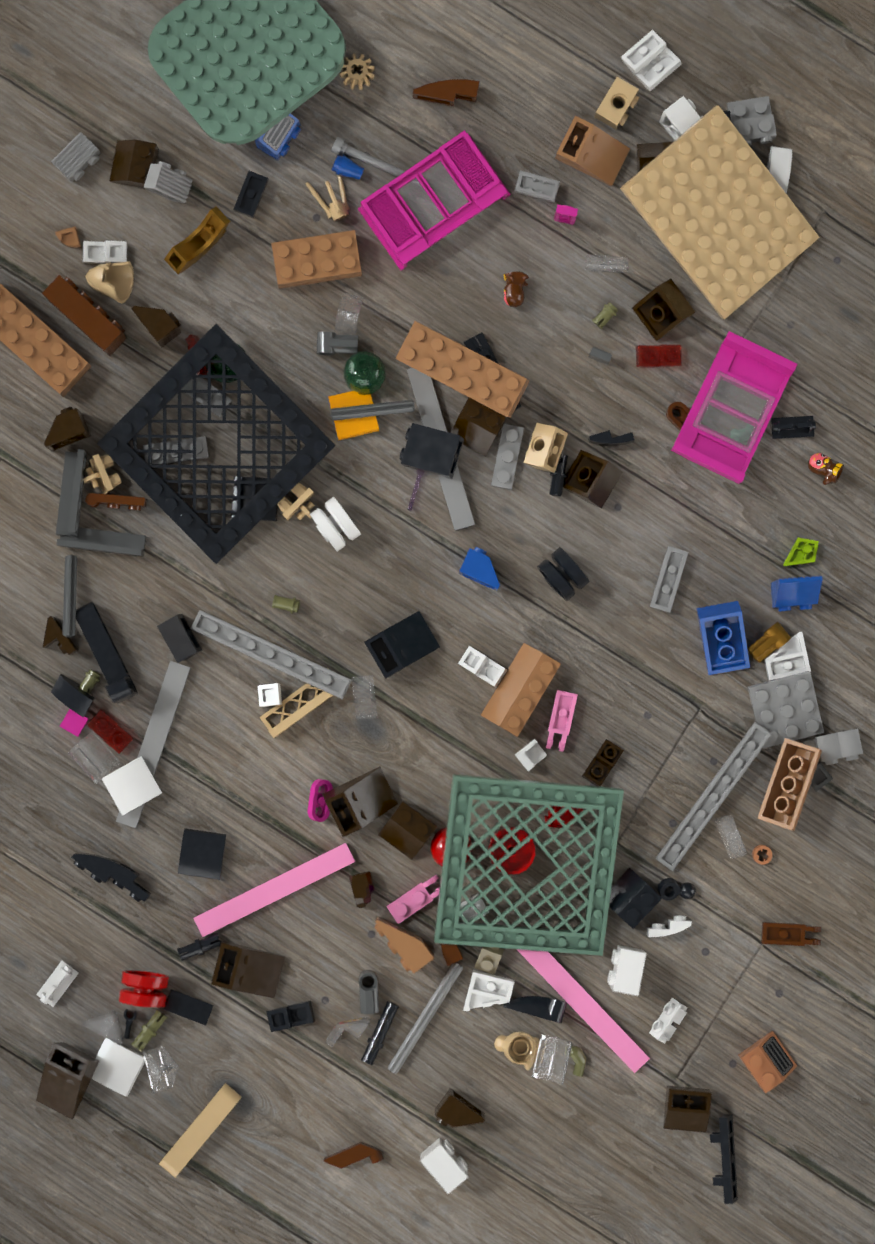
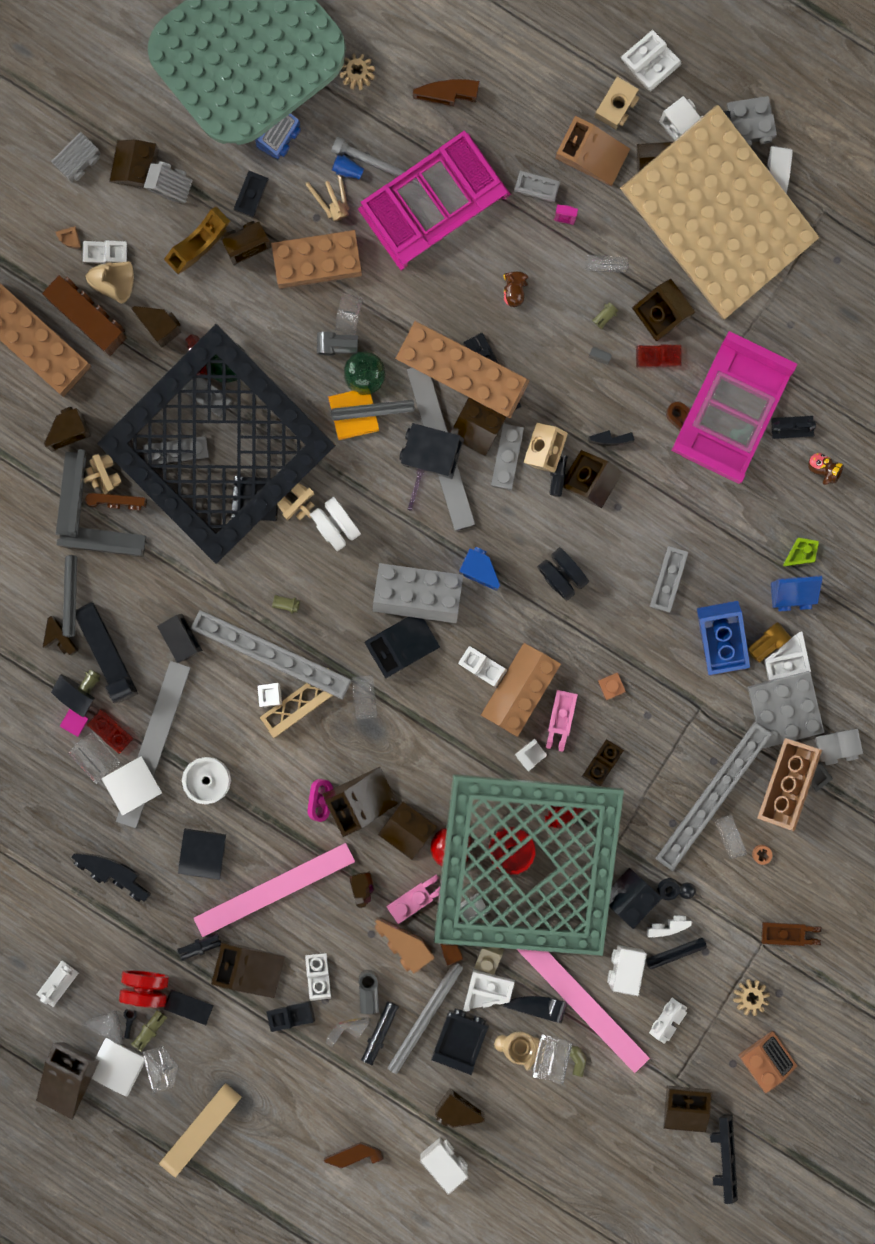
none -> white wheel [182,757,231,804]
none -> dark brown slope [221,221,271,266]
none -> white slope [305,953,331,1001]
none -> light grey brick [373,563,463,623]
none -> black panel [431,1008,489,1075]
none -> nougat plate [598,672,626,700]
none -> black axle [646,938,707,969]
none -> tan gear [733,979,770,1016]

